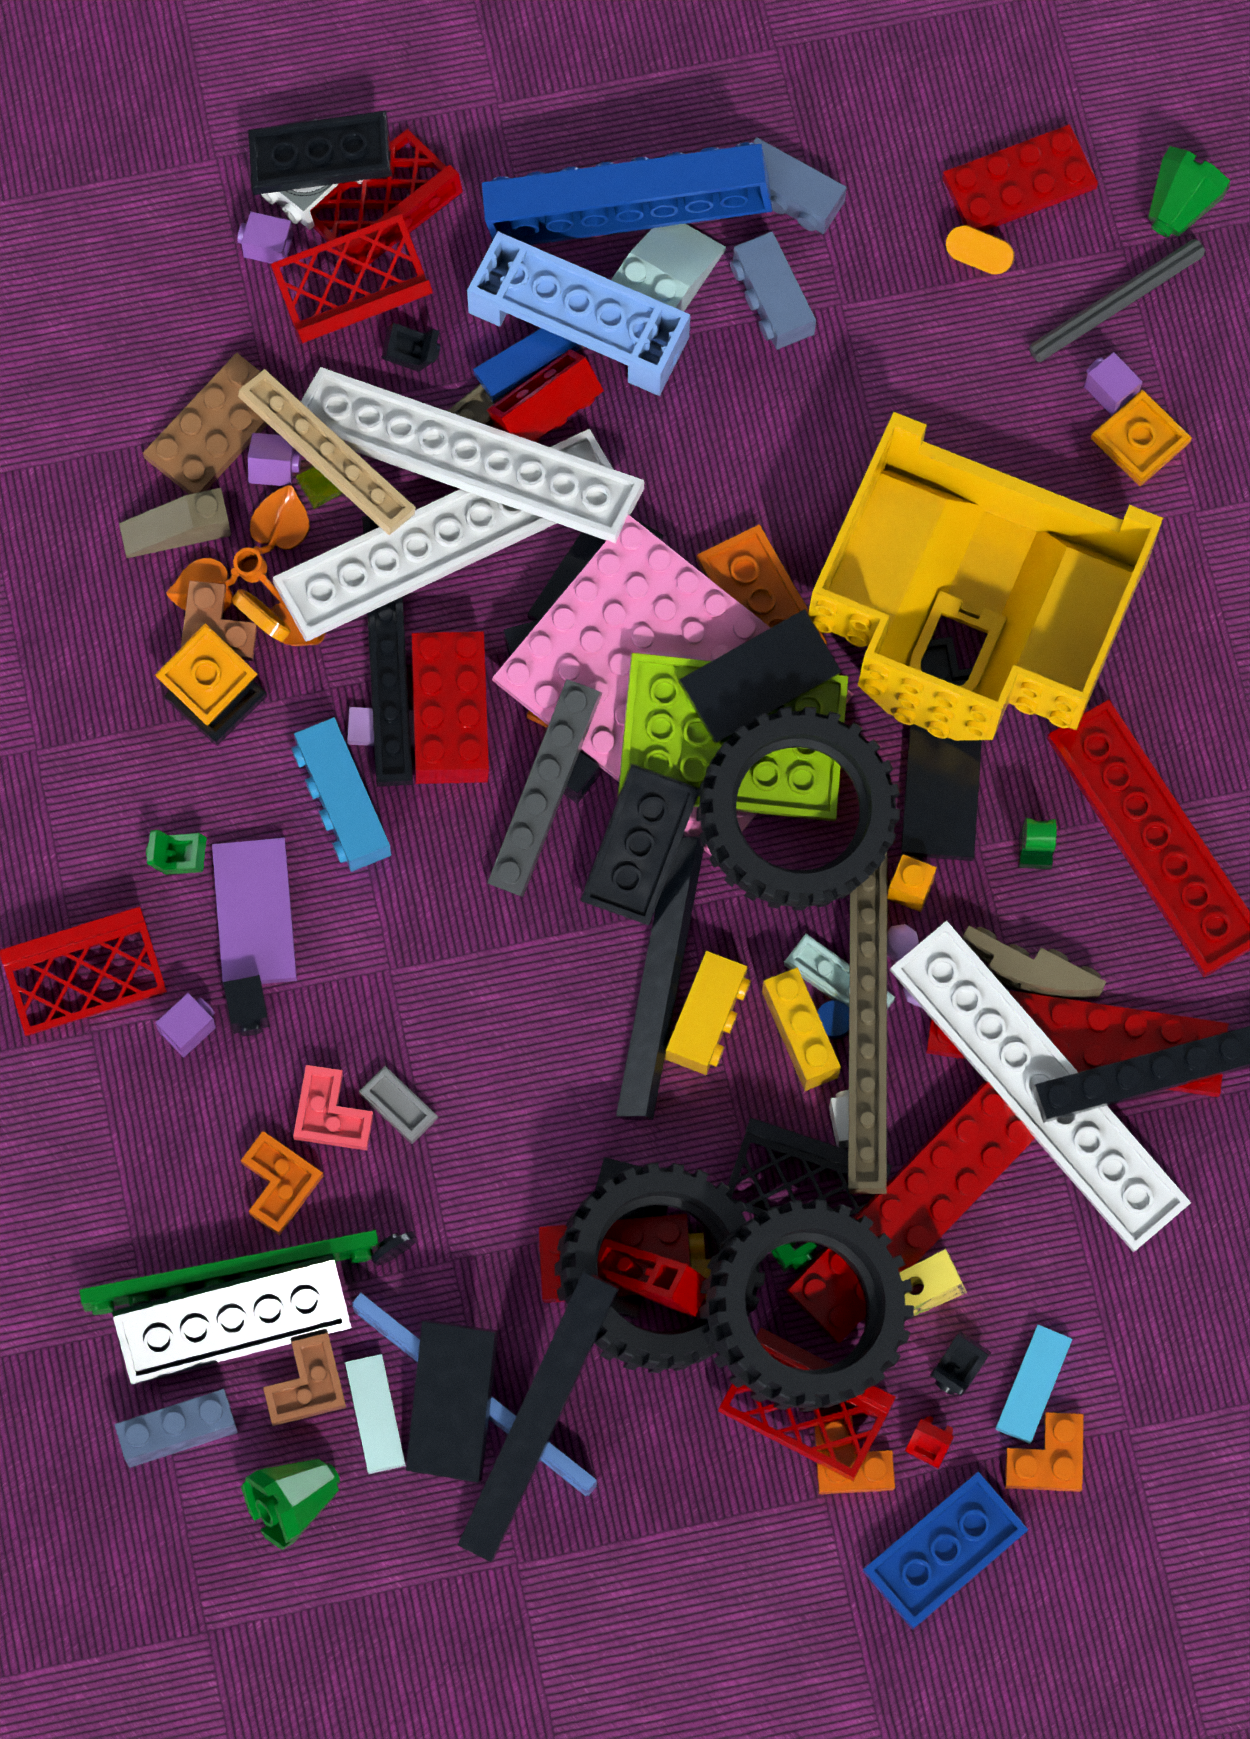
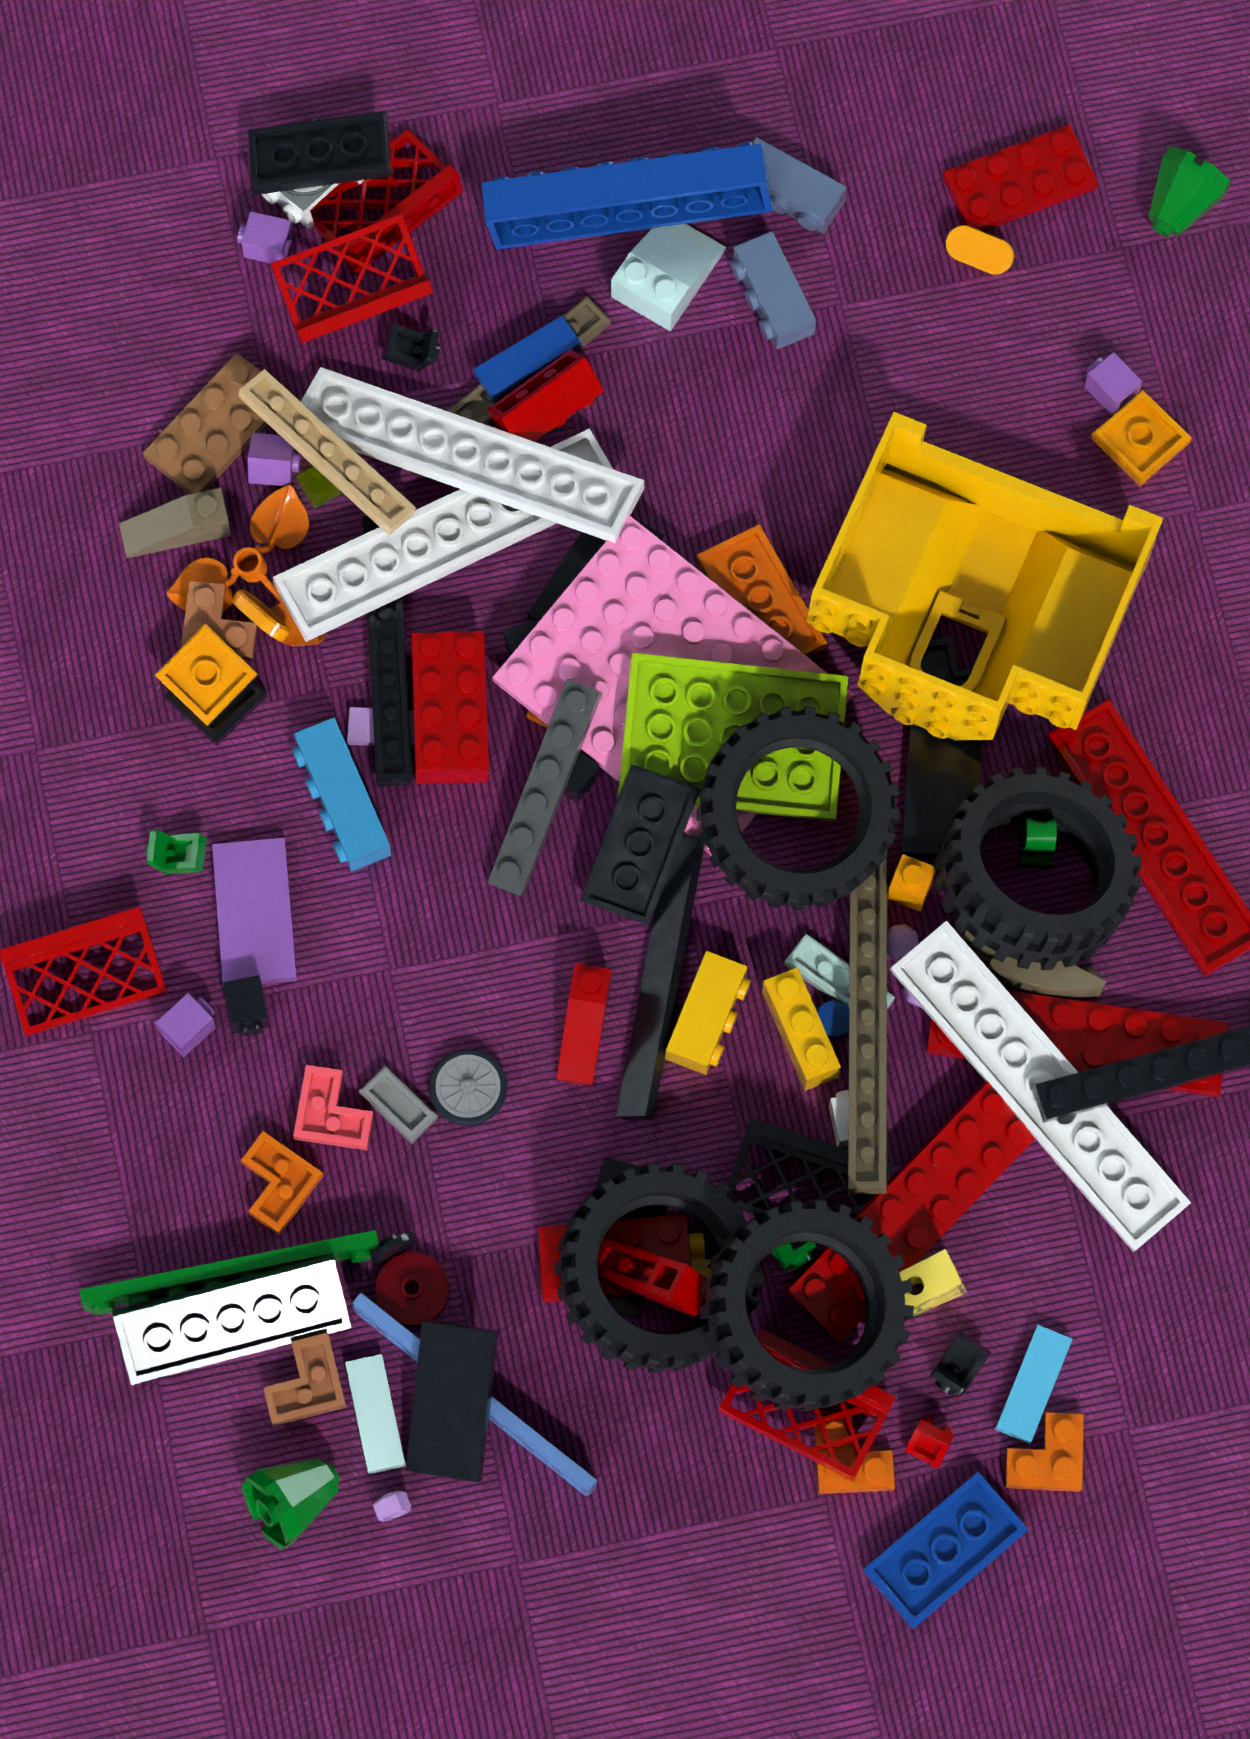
sand blue brick [114,1389,238,1468] -> none
black tile [458,1271,620,1562] -> none
light blue plate [467,232,690,396] -> none
black tile [678,609,842,744] -> none
dark grey axle [1029,239,1205,362] -> none
none -> lavender tile [373,1491,412,1522]
none -> dark red plate [375,1252,450,1328]
none -> light grey wheel [429,1049,507,1126]
none -> red slope [556,963,612,1086]
none -> black tyre [934,767,1142,970]

